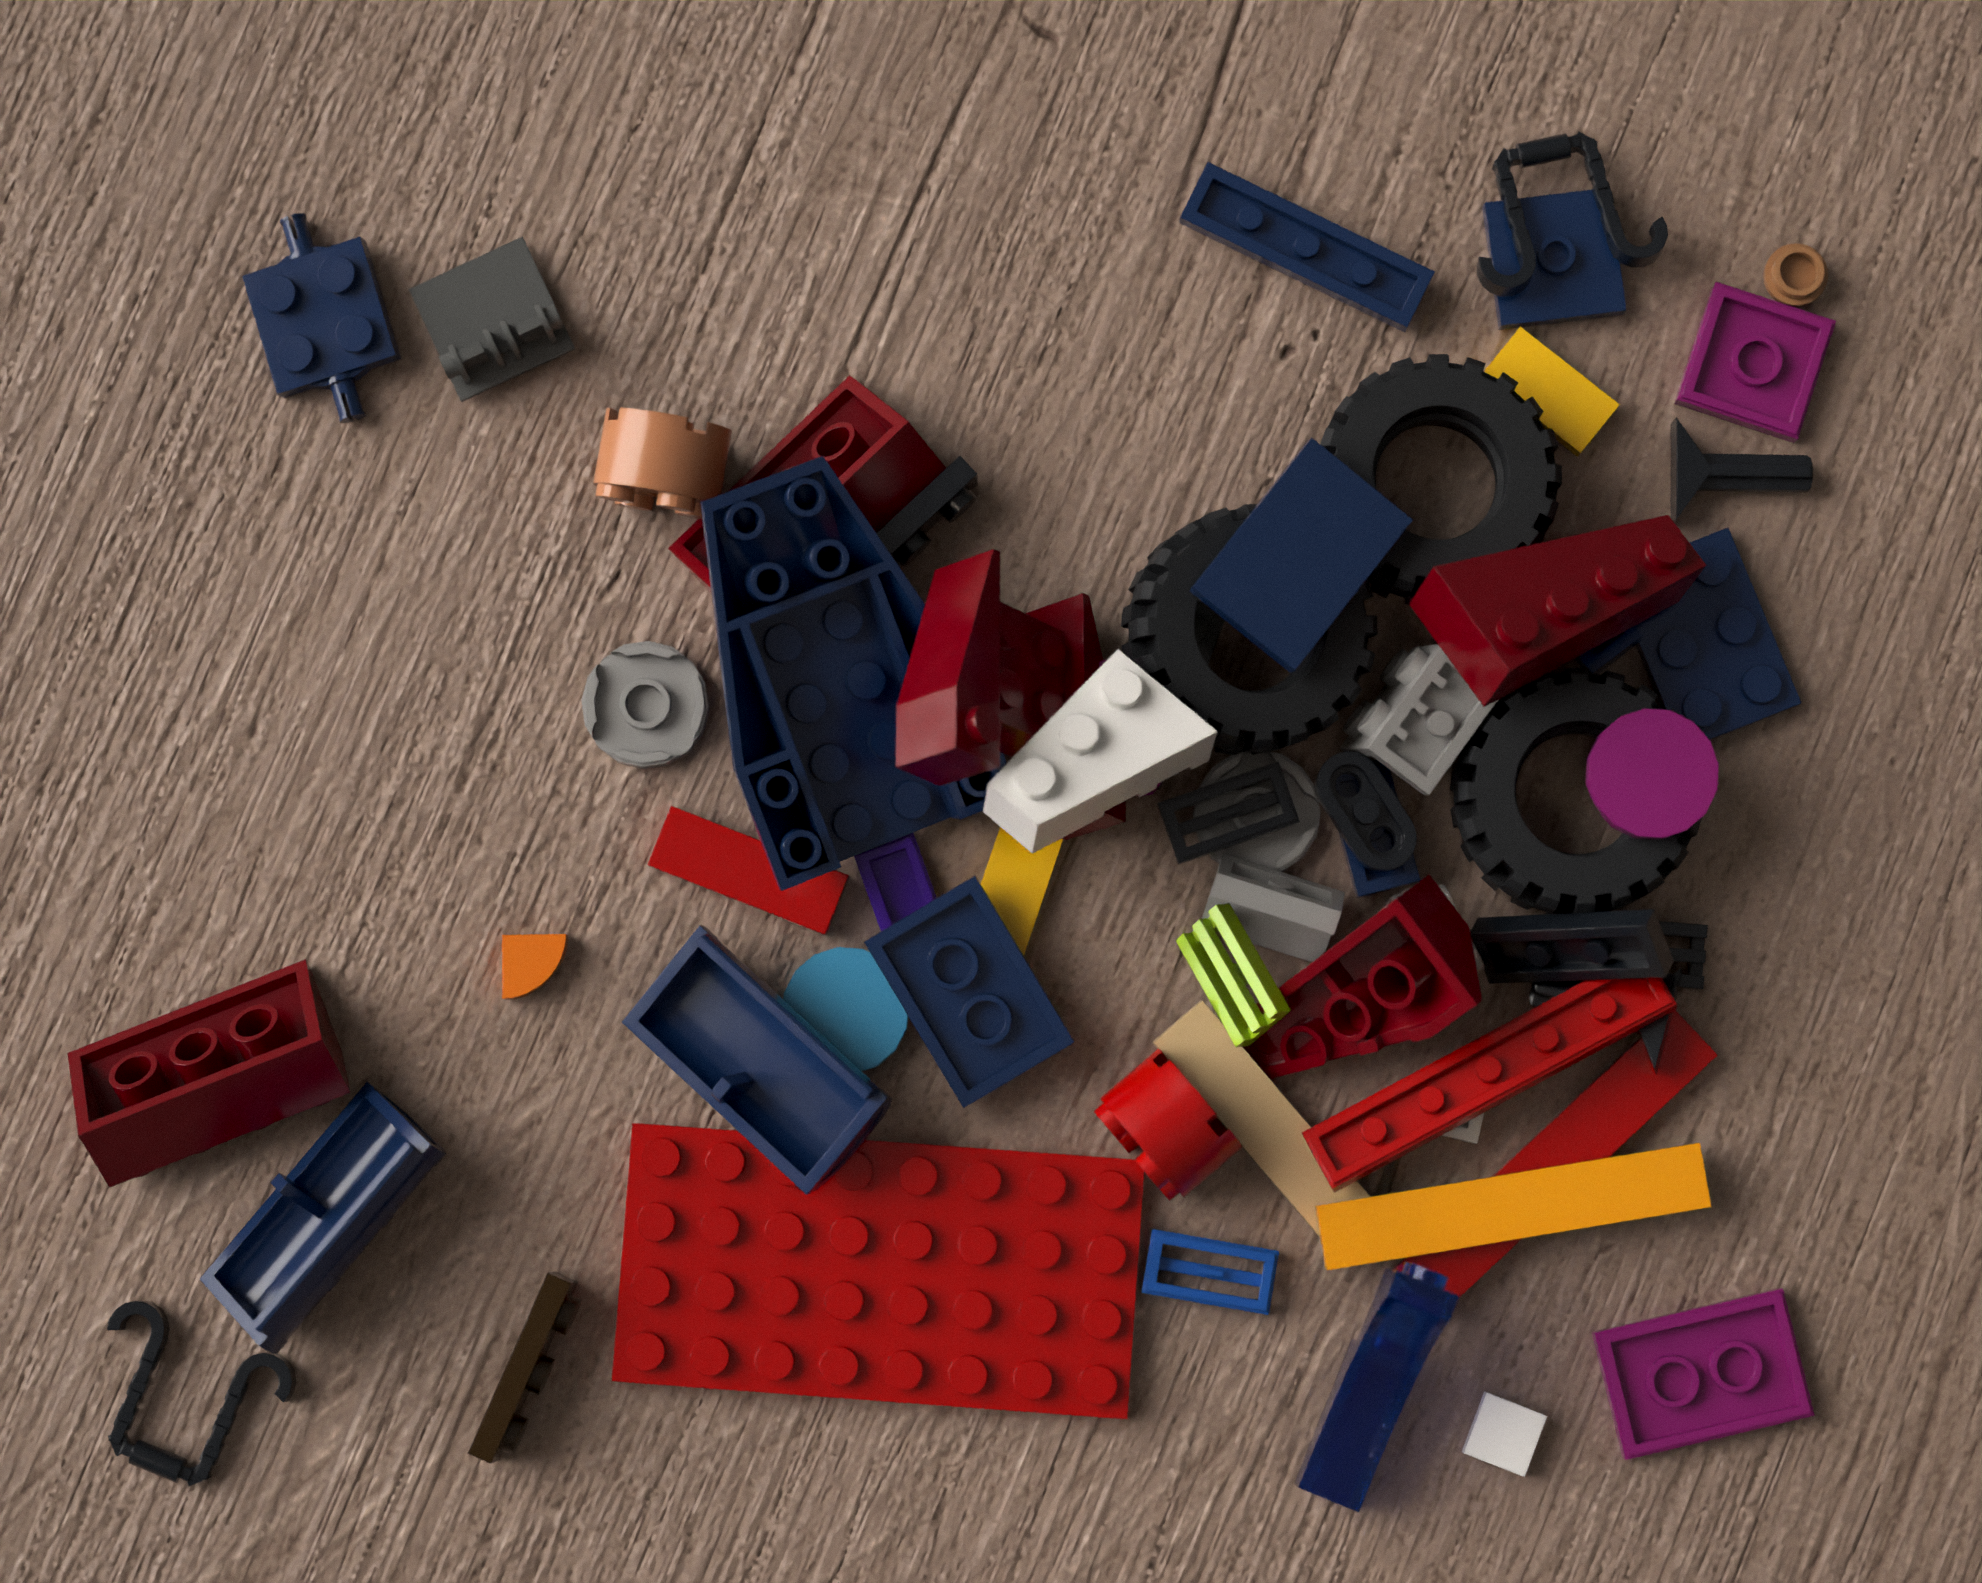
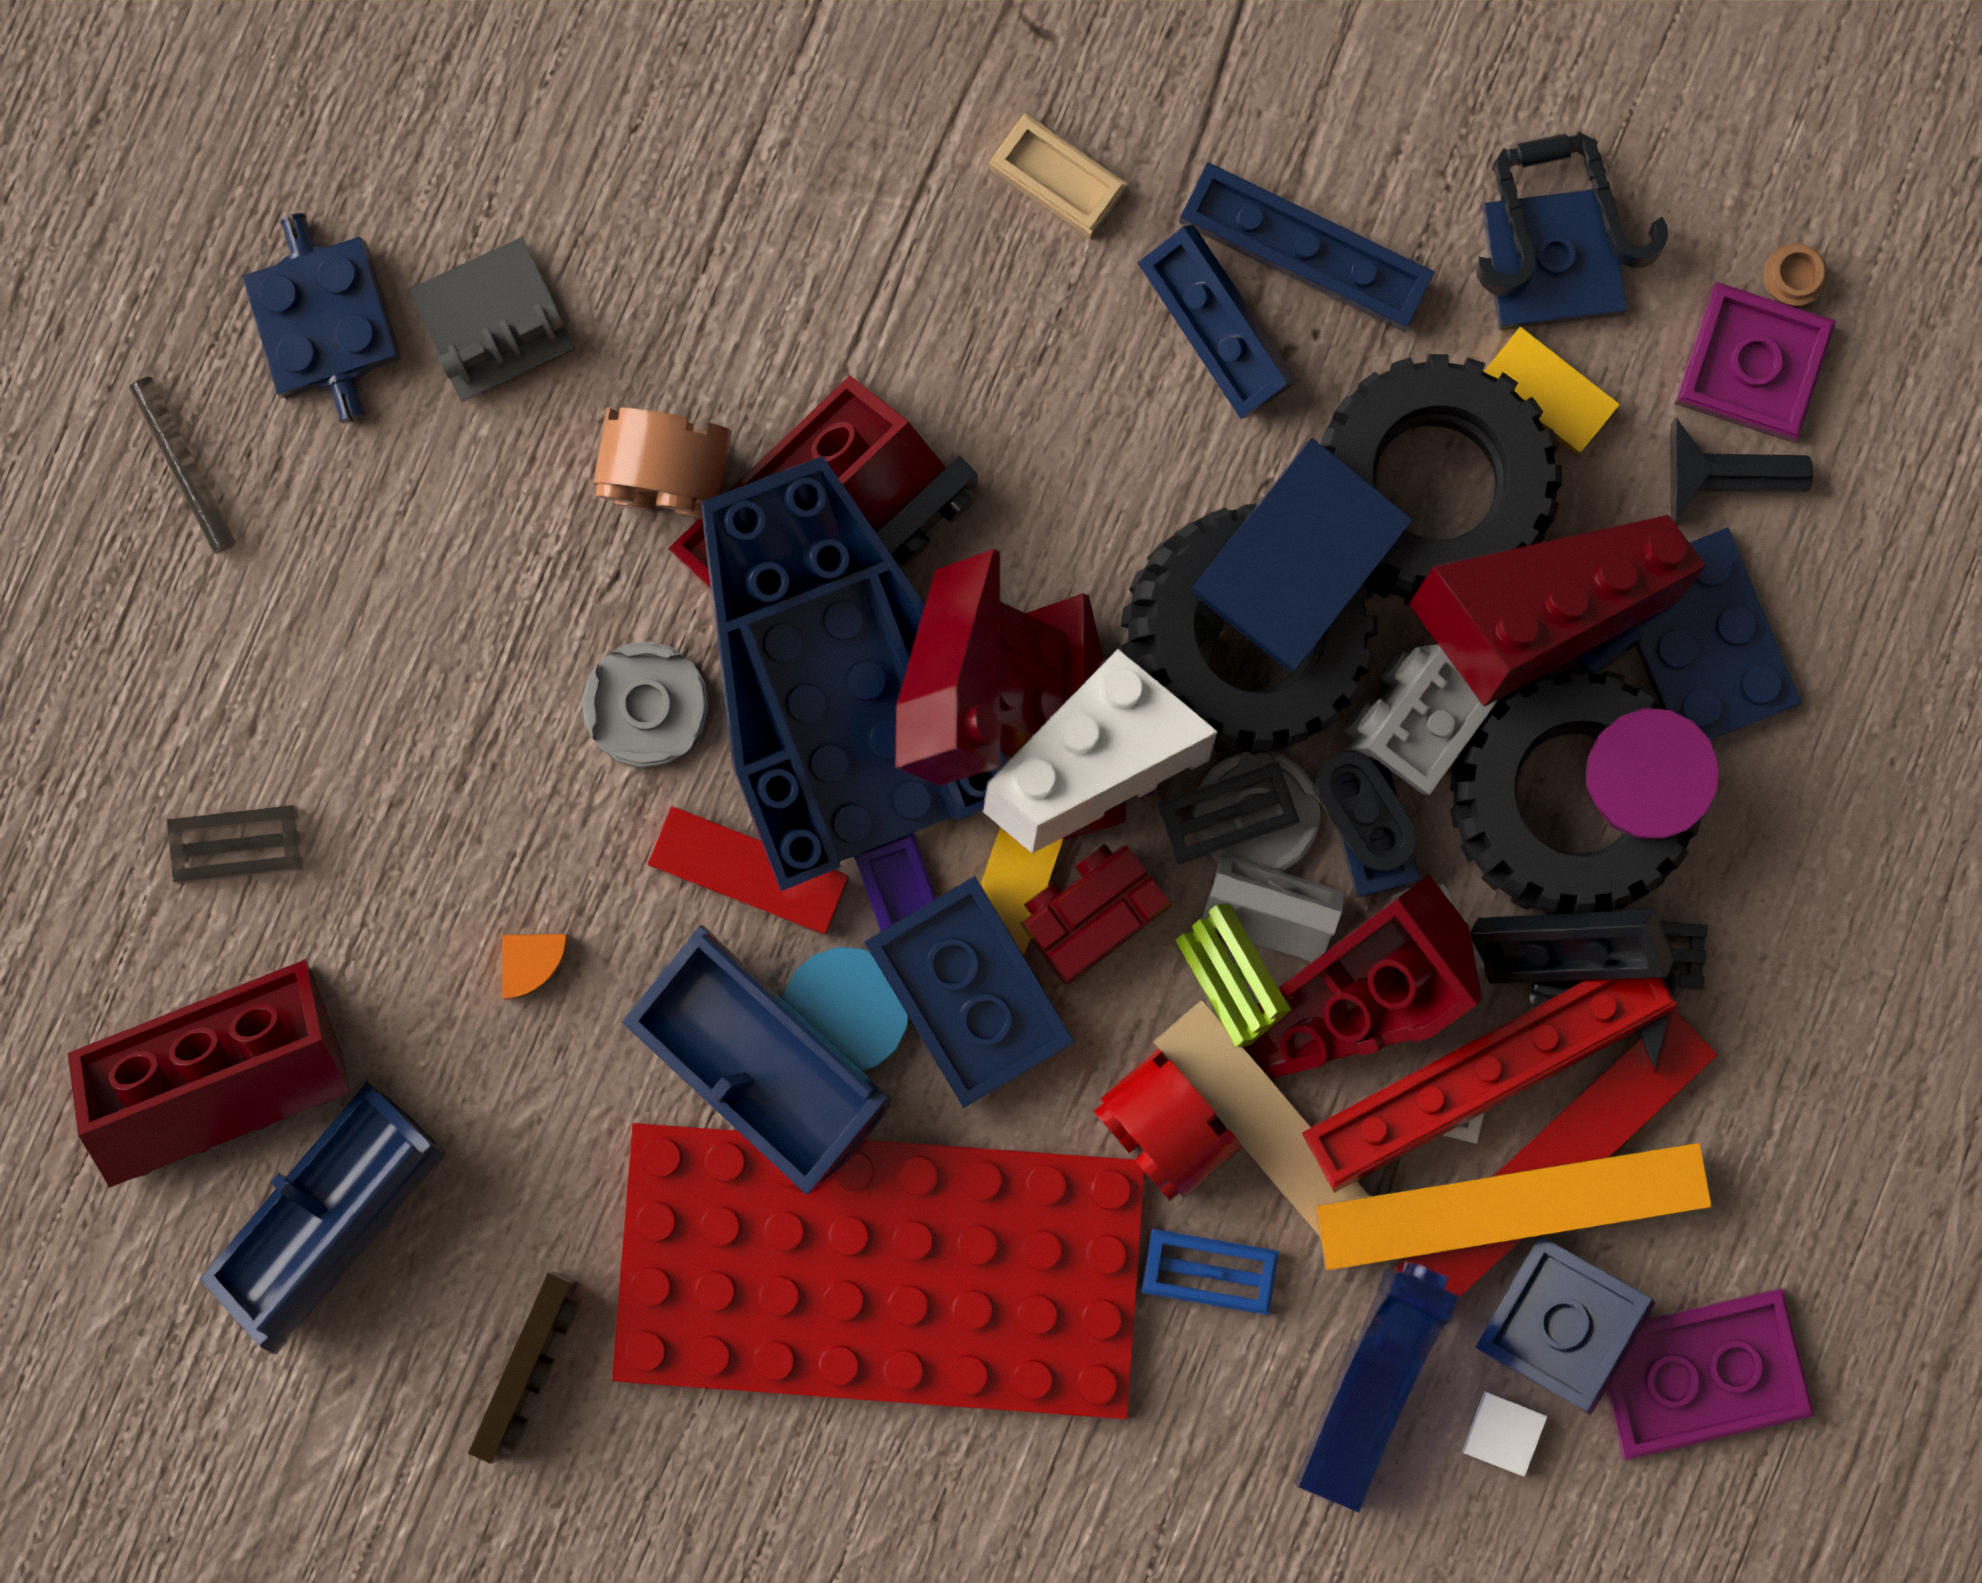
black piece [107,1300,296,1486] -> none
none -> clear smoke bar [129,376,236,554]
none -> clear smoke tile [167,805,303,884]
none -> tan tile [988,113,1127,239]
none -> dark red brick [1019,843,1172,985]
none -> dark blue plate [1137,224,1297,419]
none -> dark blue plate [1475,1235,1656,1415]

